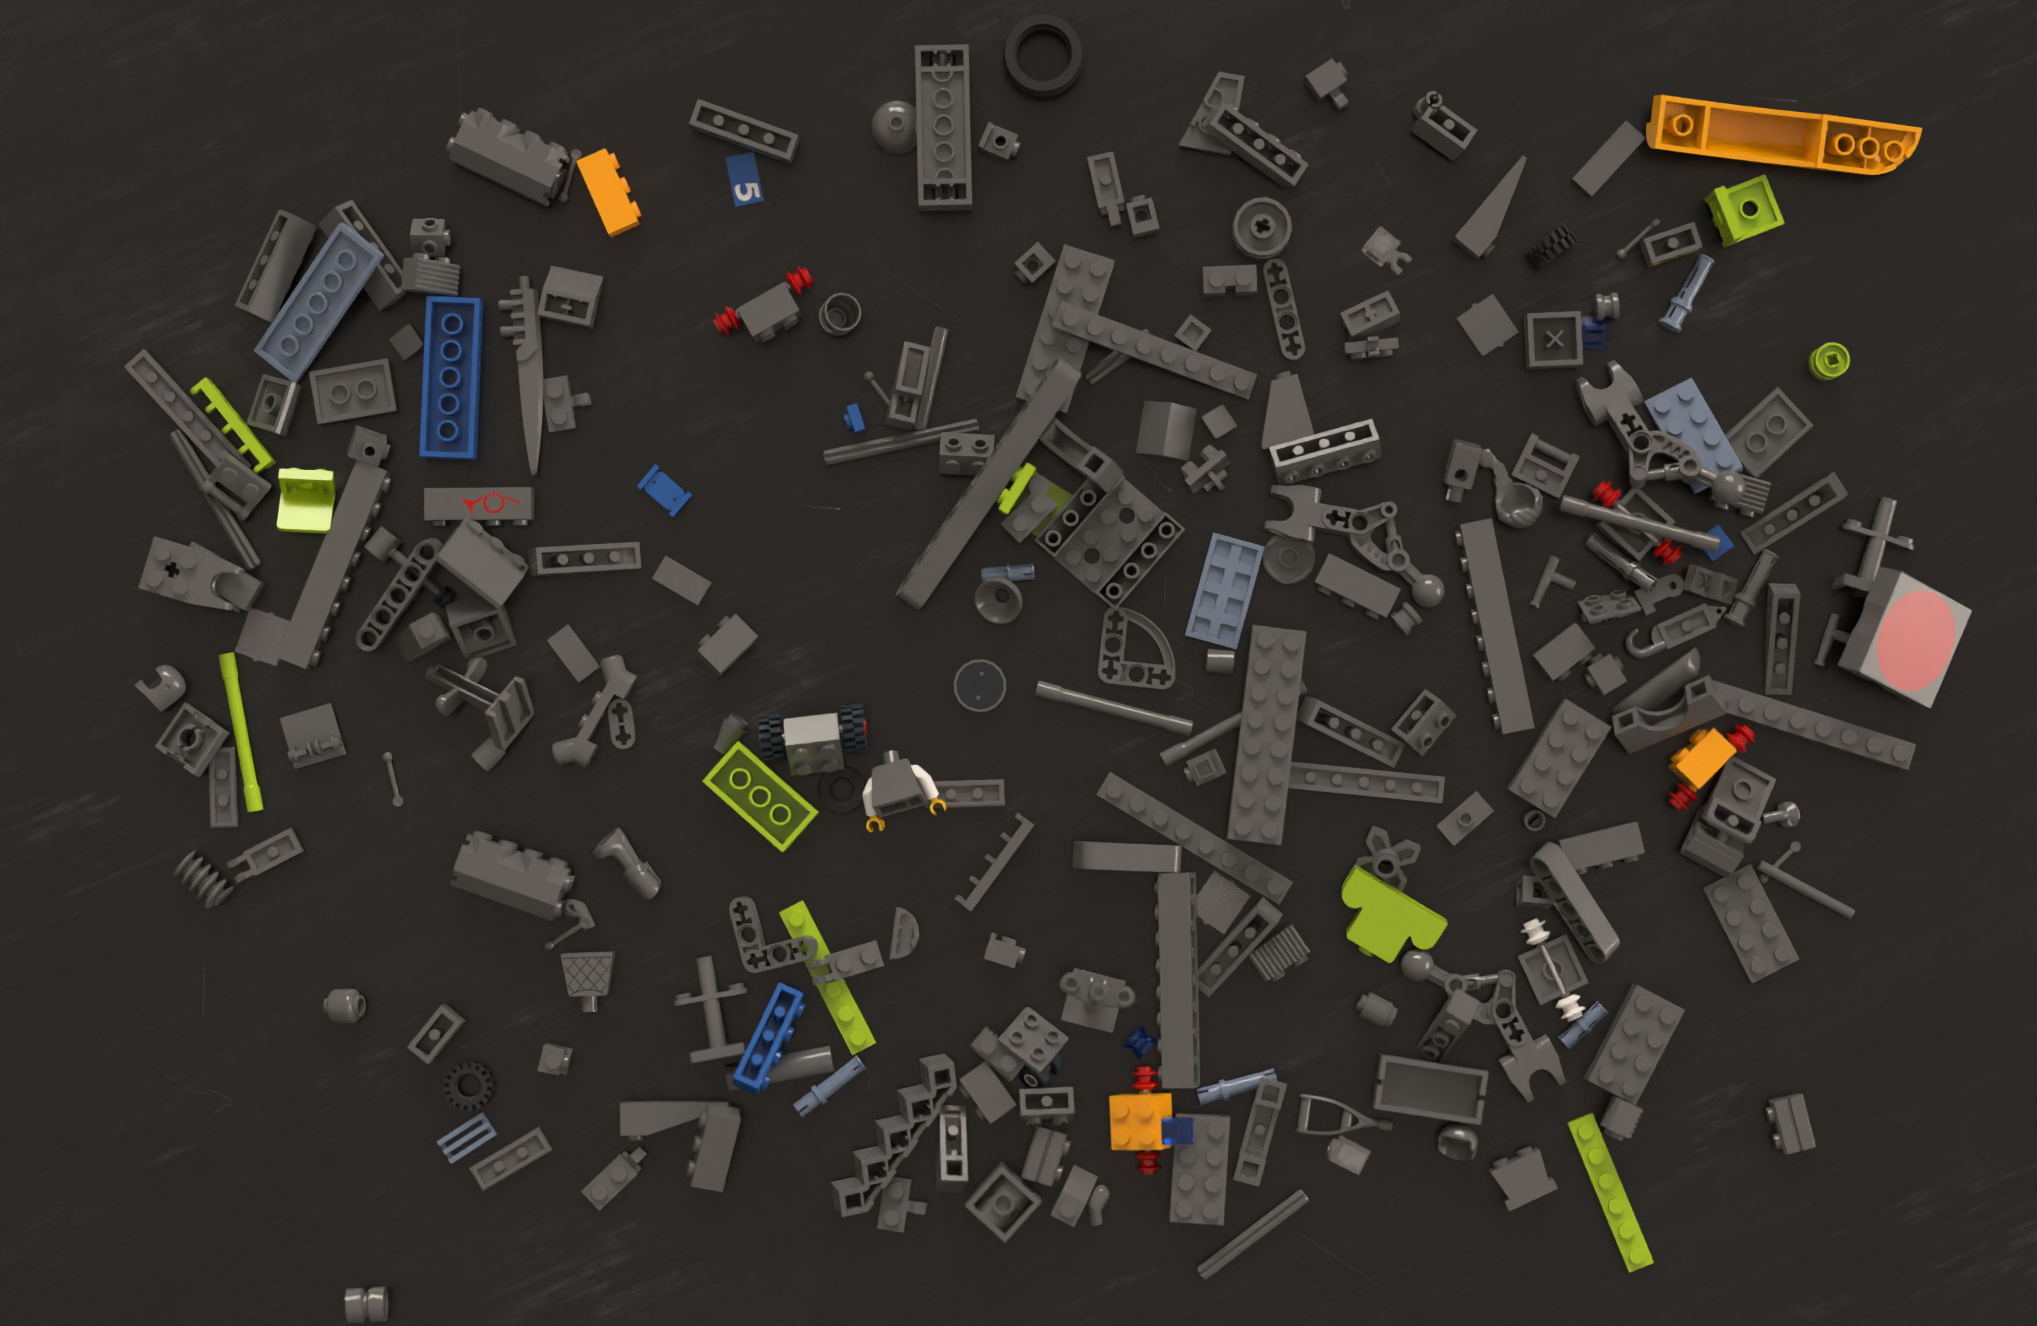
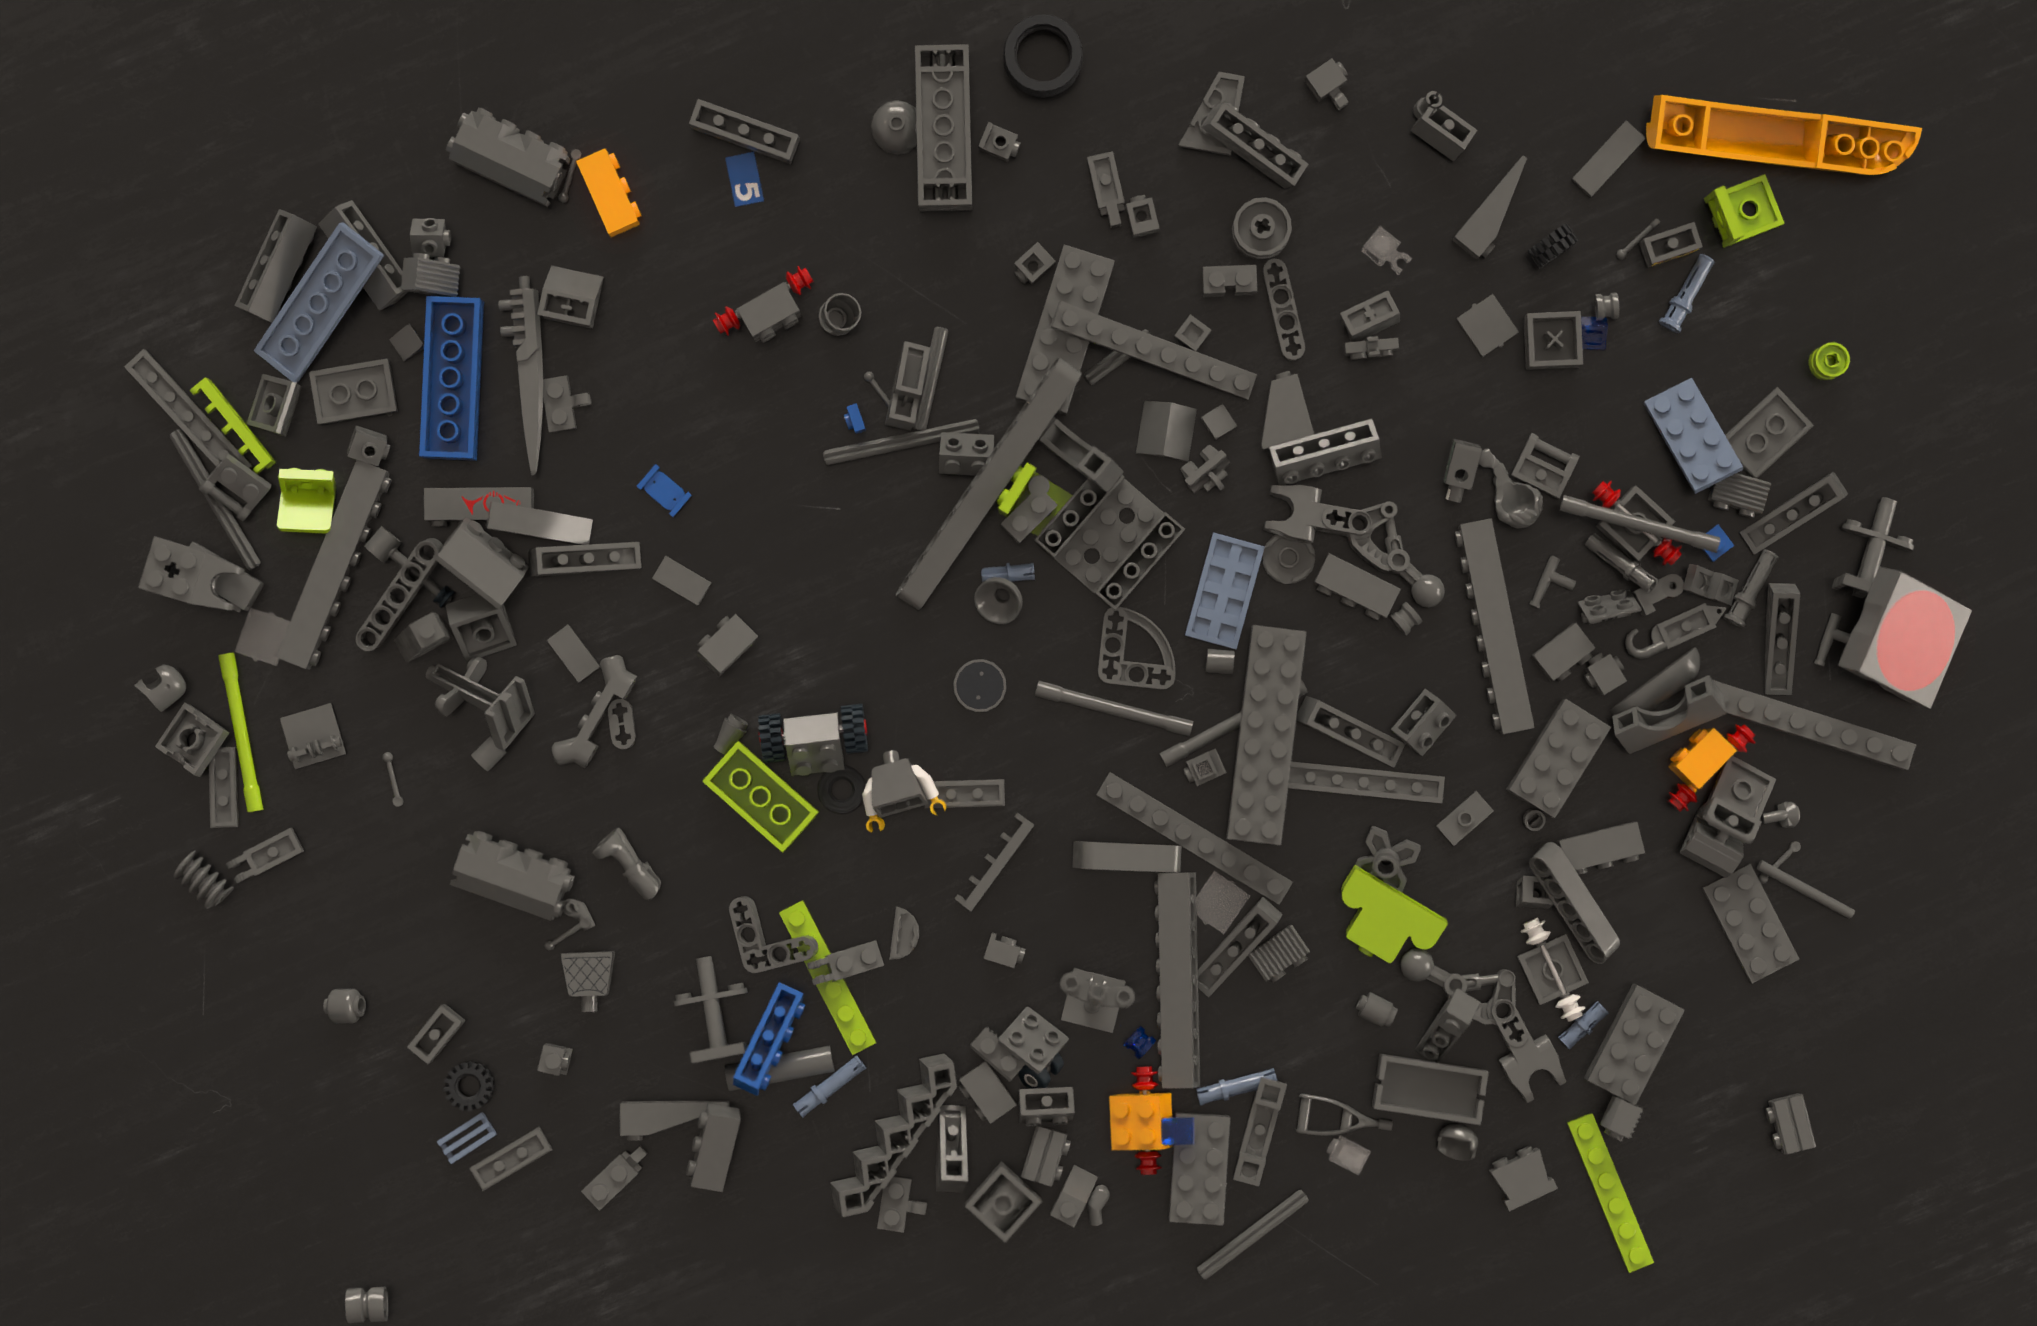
dark grey piece [1575,360,1746,504] -> none
none -> dark grey slope [486,502,593,545]

